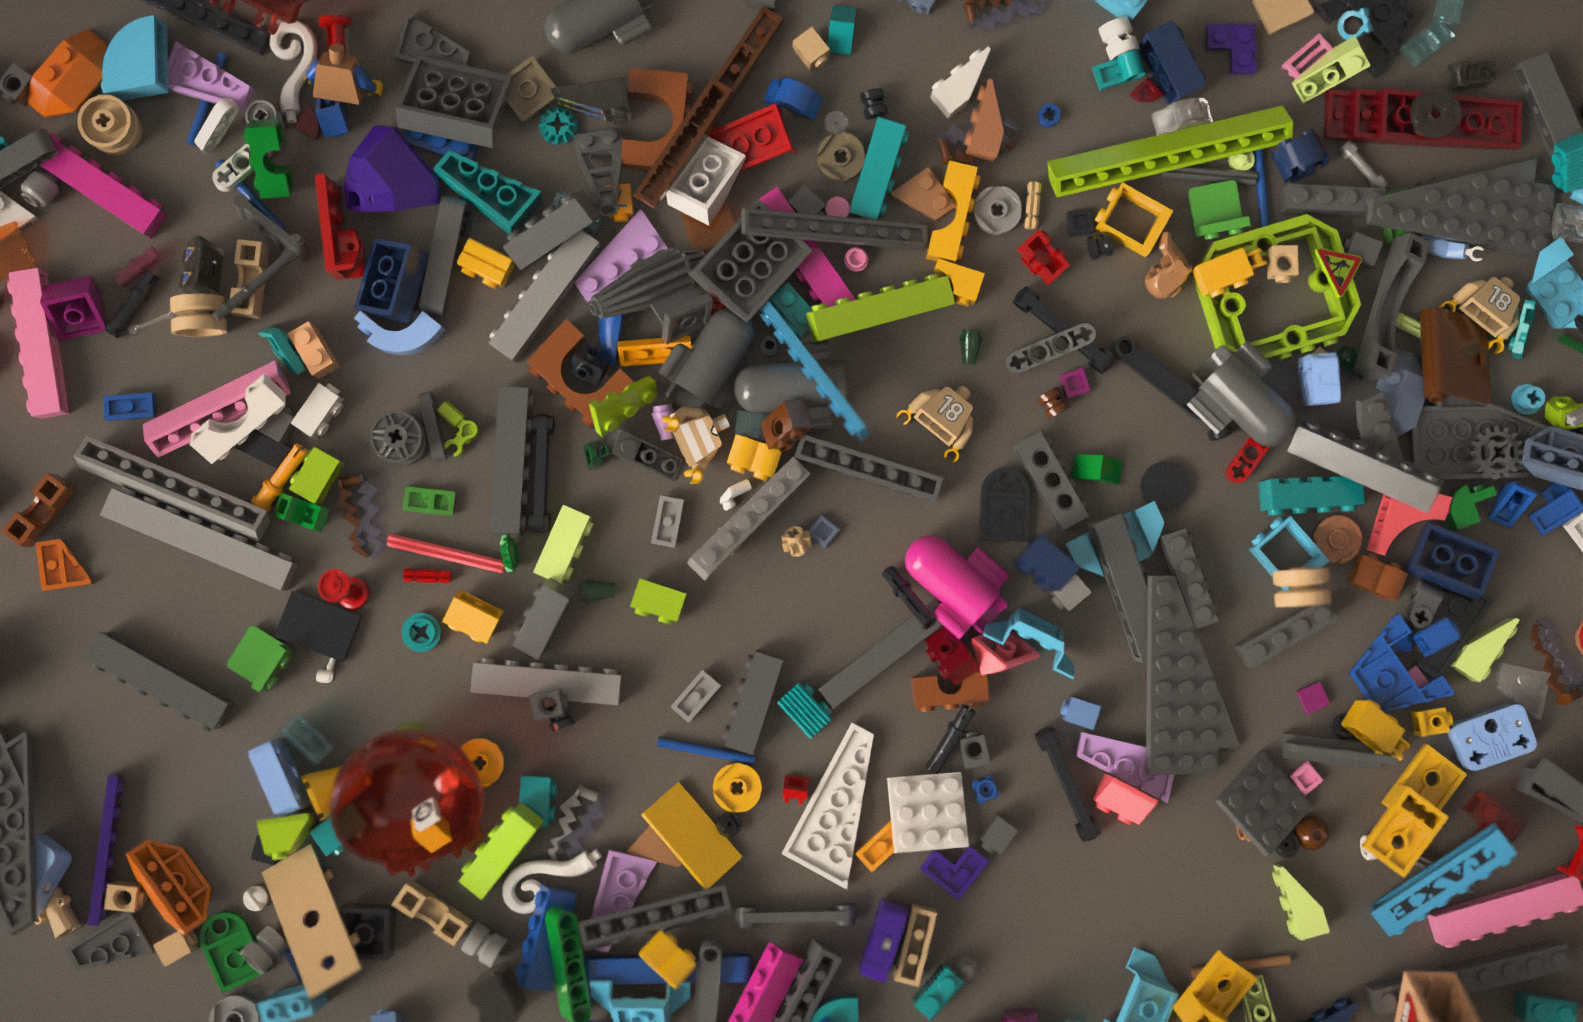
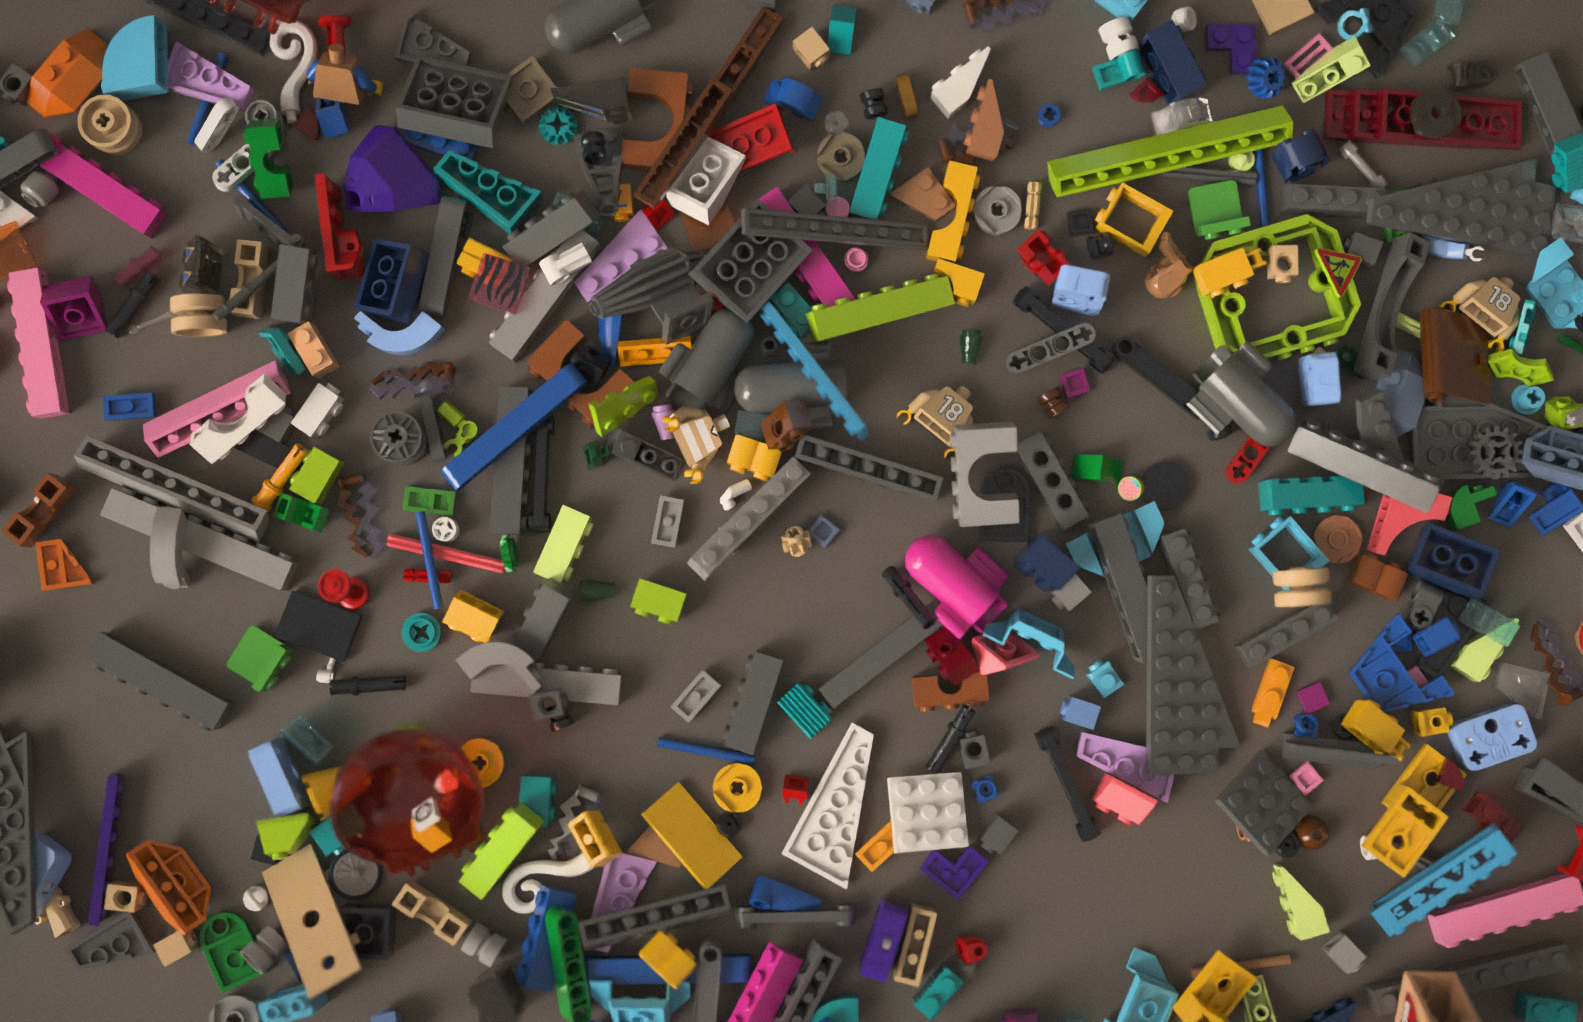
none -> light grey arch [150,507,191,589]
none -> dark grey wedge [271,244,318,323]
none -> black pin [329,675,406,696]
none -> light grey wheel [329,847,382,900]
none -> piece [369,362,456,400]
none -> blue bar [415,511,444,609]
none -> white wheel [432,517,460,542]
none -> blue beam [441,363,588,491]
none -> light grey arch [456,642,545,693]
none -> clear pink tile [468,253,531,315]
none -> white piece [539,243,592,286]
none -> yellow brick [568,810,622,868]
none -> black wheel [581,131,608,166]
none -> red tile [643,199,675,230]
none -> blue piece [749,877,823,911]
none -> clear light blue tile [814,175,838,201]
none -> pearl gold beam [895,73,918,120]
none -> light grey arch [950,421,1019,527]
none -> red piece [955,934,988,964]
none -> light blue axle [1051,265,1110,316]
none -> medium azure bracket [1086,659,1124,698]
none -> tile [1118,476,1144,501]
none -> white tile [1172,6,1196,32]
none -> blue gear [1245,57,1288,99]
none -> light orange hinge [1251,658,1295,727]
none -> blue plate [1293,714,1319,739]
none -> light grey brick [1321,931,1366,974]
none -> dark red tile [1436,759,1464,792]
none -> clear light blue slope [1458,599,1520,647]
none -> lime tile [1488,349,1554,387]

